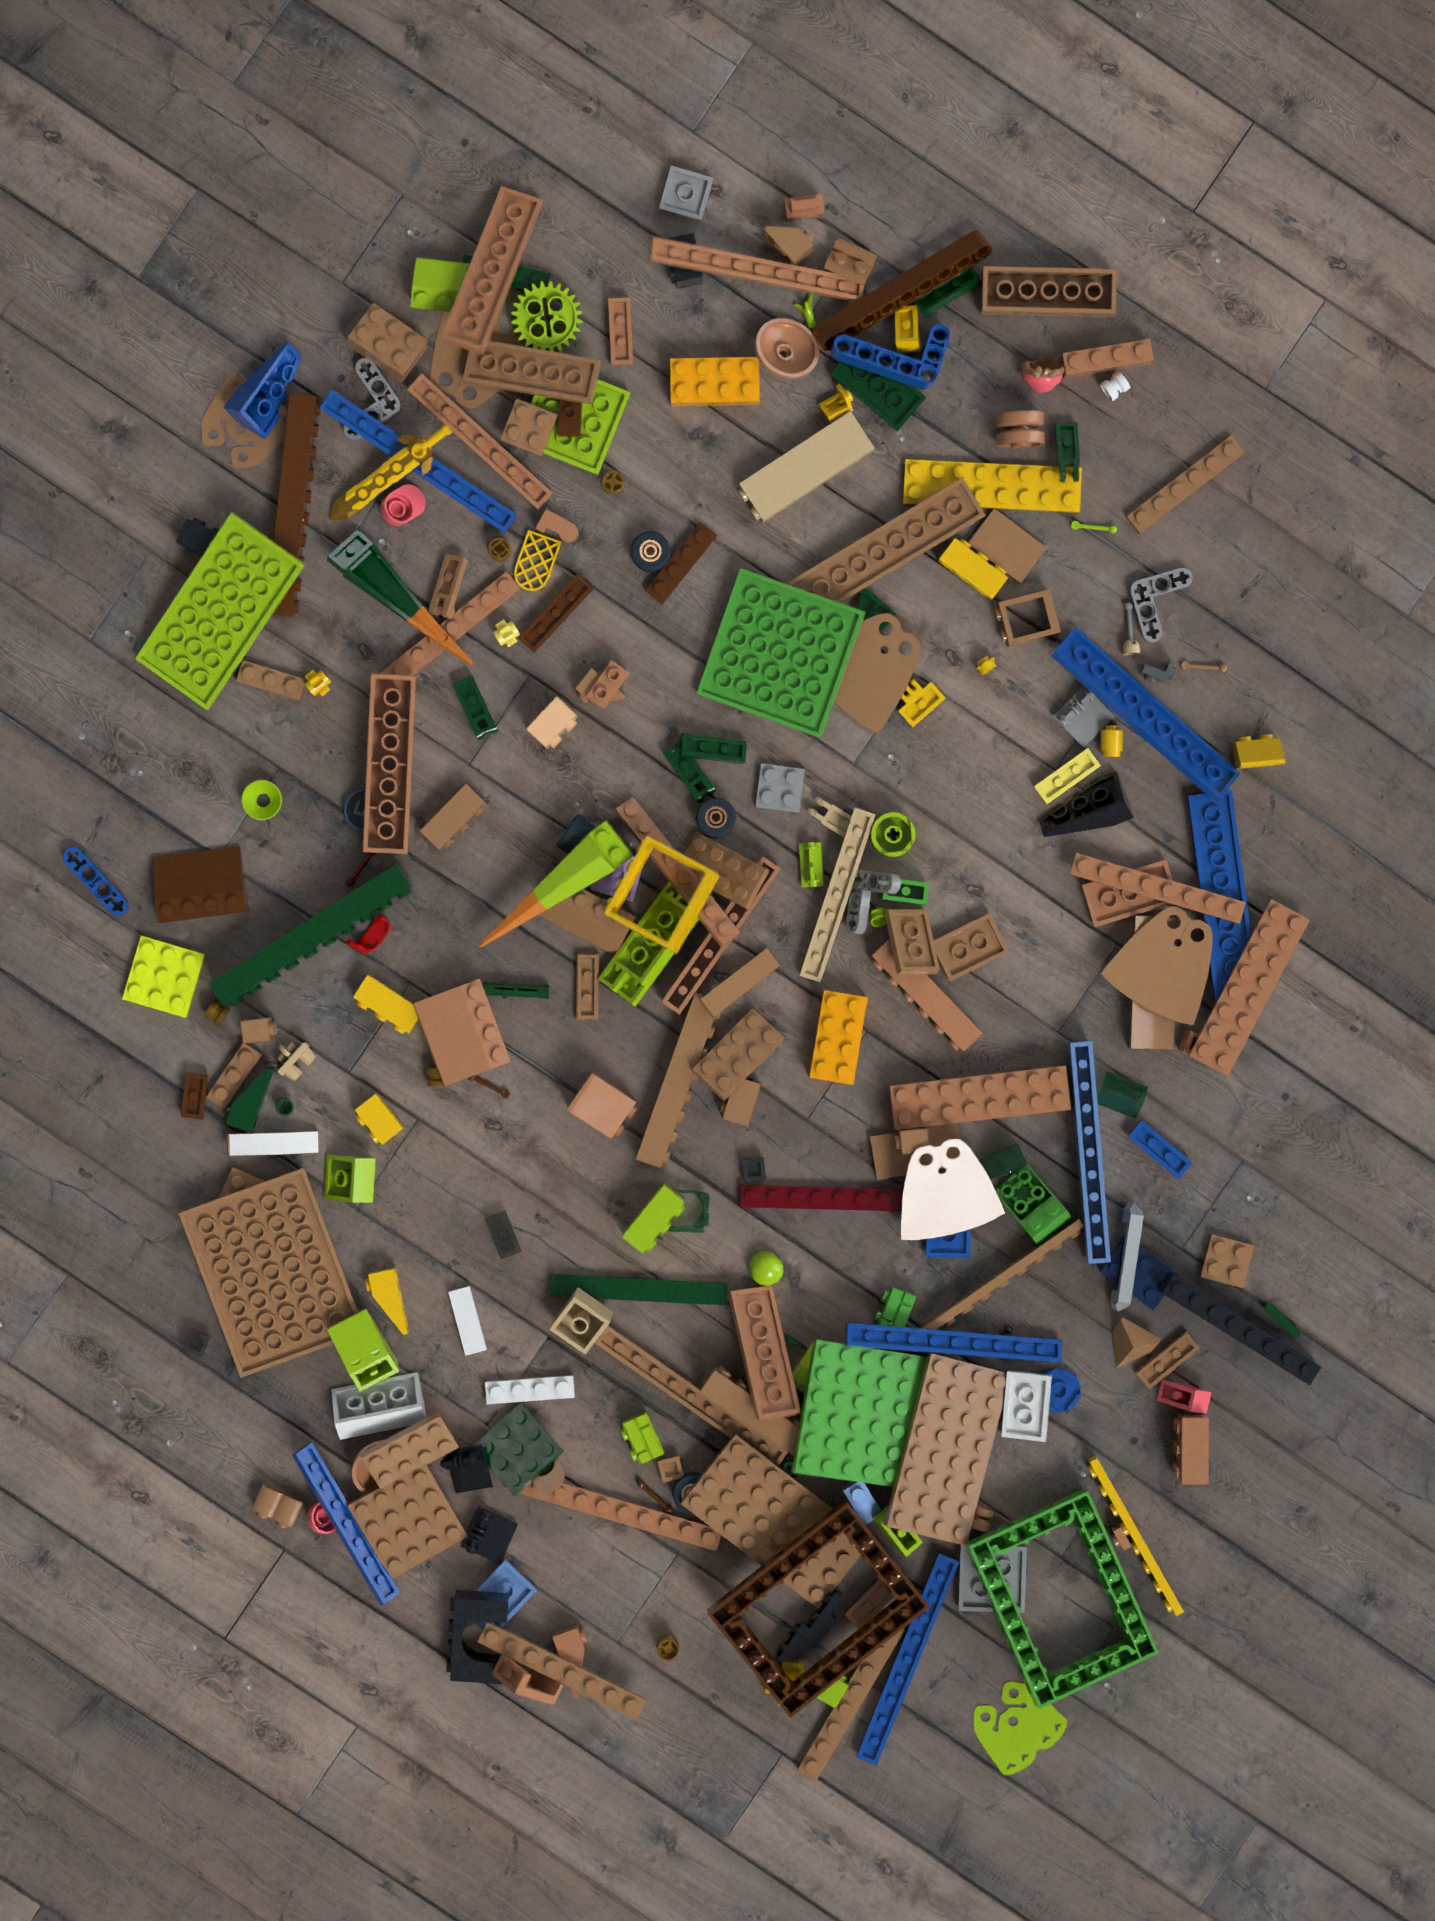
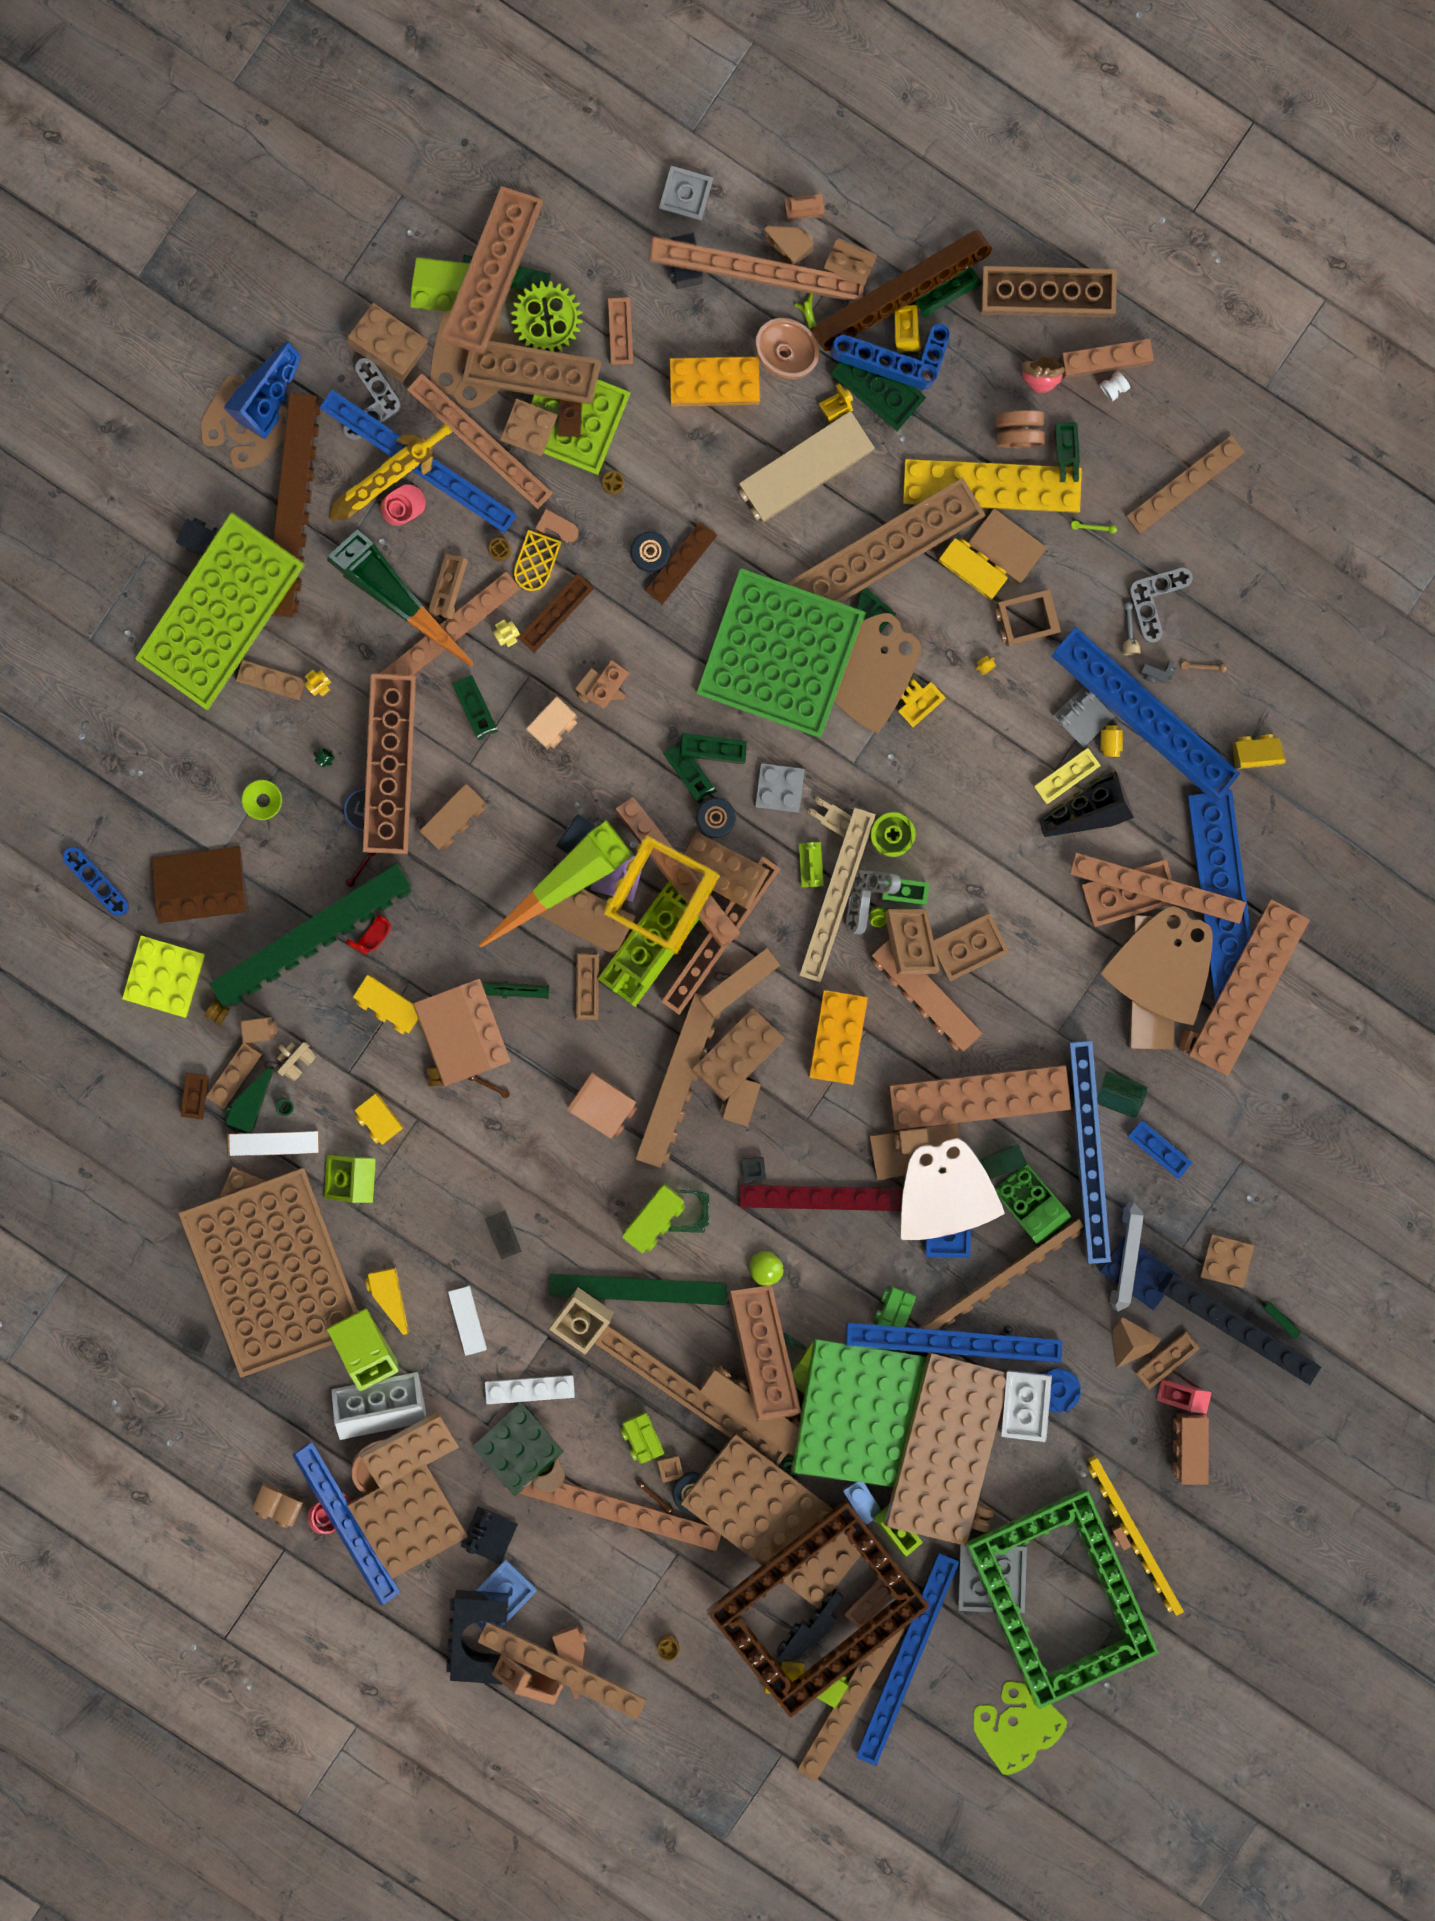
black hinge [440,1444,493,1493] -> none
none -> dark green plate [314,747,335,767]

